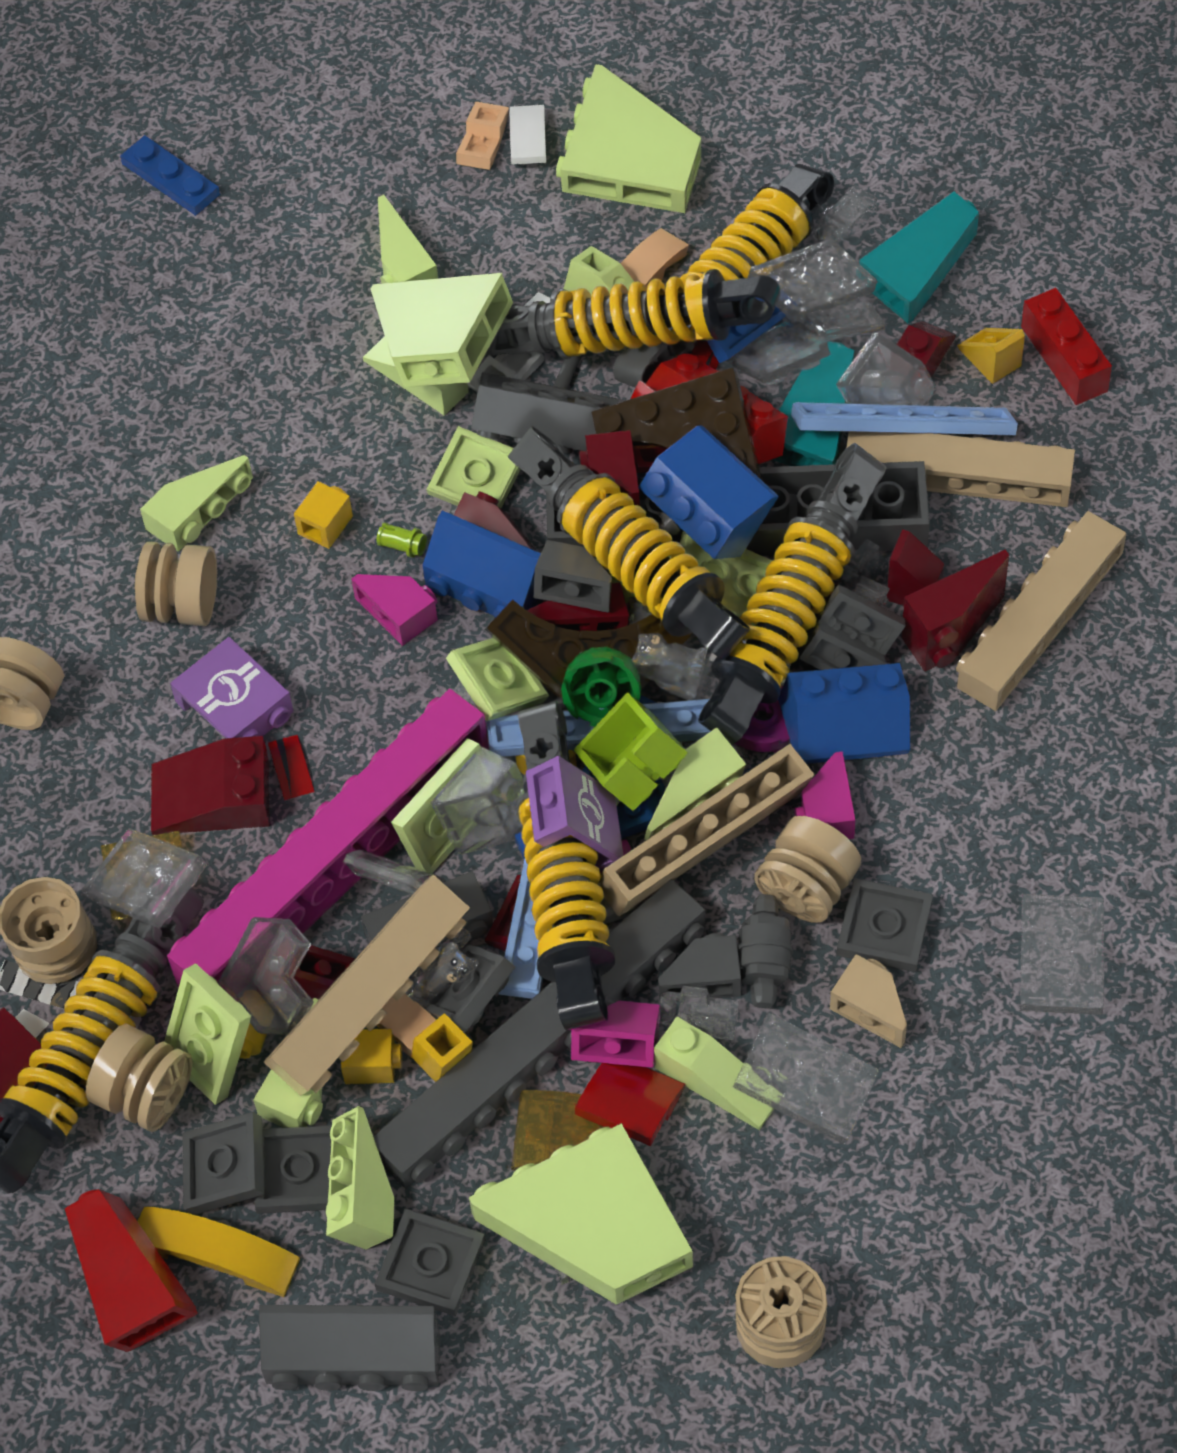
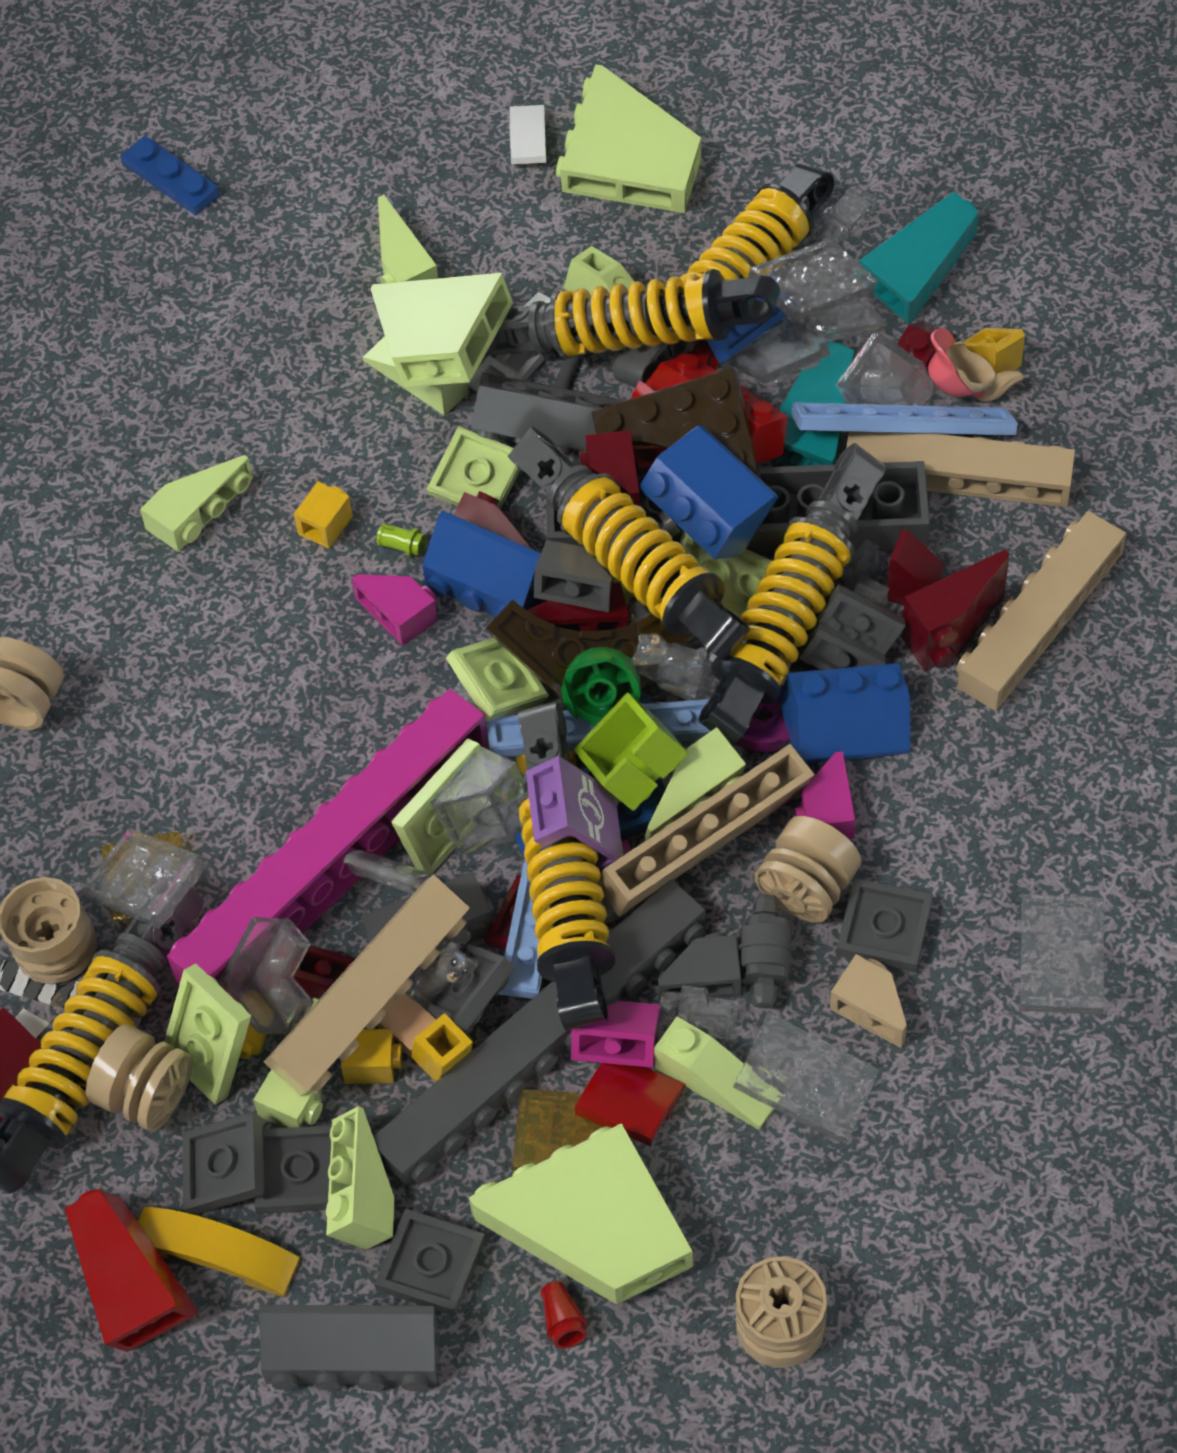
tan wheel [135,542,217,626] -> none
dark red slope [151,736,270,835] -> none
medium lavender panel [170,637,294,738] -> none
red sticker [268,735,314,800] -> none
light nougat slope [456,102,509,170] -> none
light nougat slope [621,228,689,289] -> none
red brick [1021,288,1112,405] -> none
none -> red cone [540,1281,588,1349]
none -> hair [928,328,1024,402]

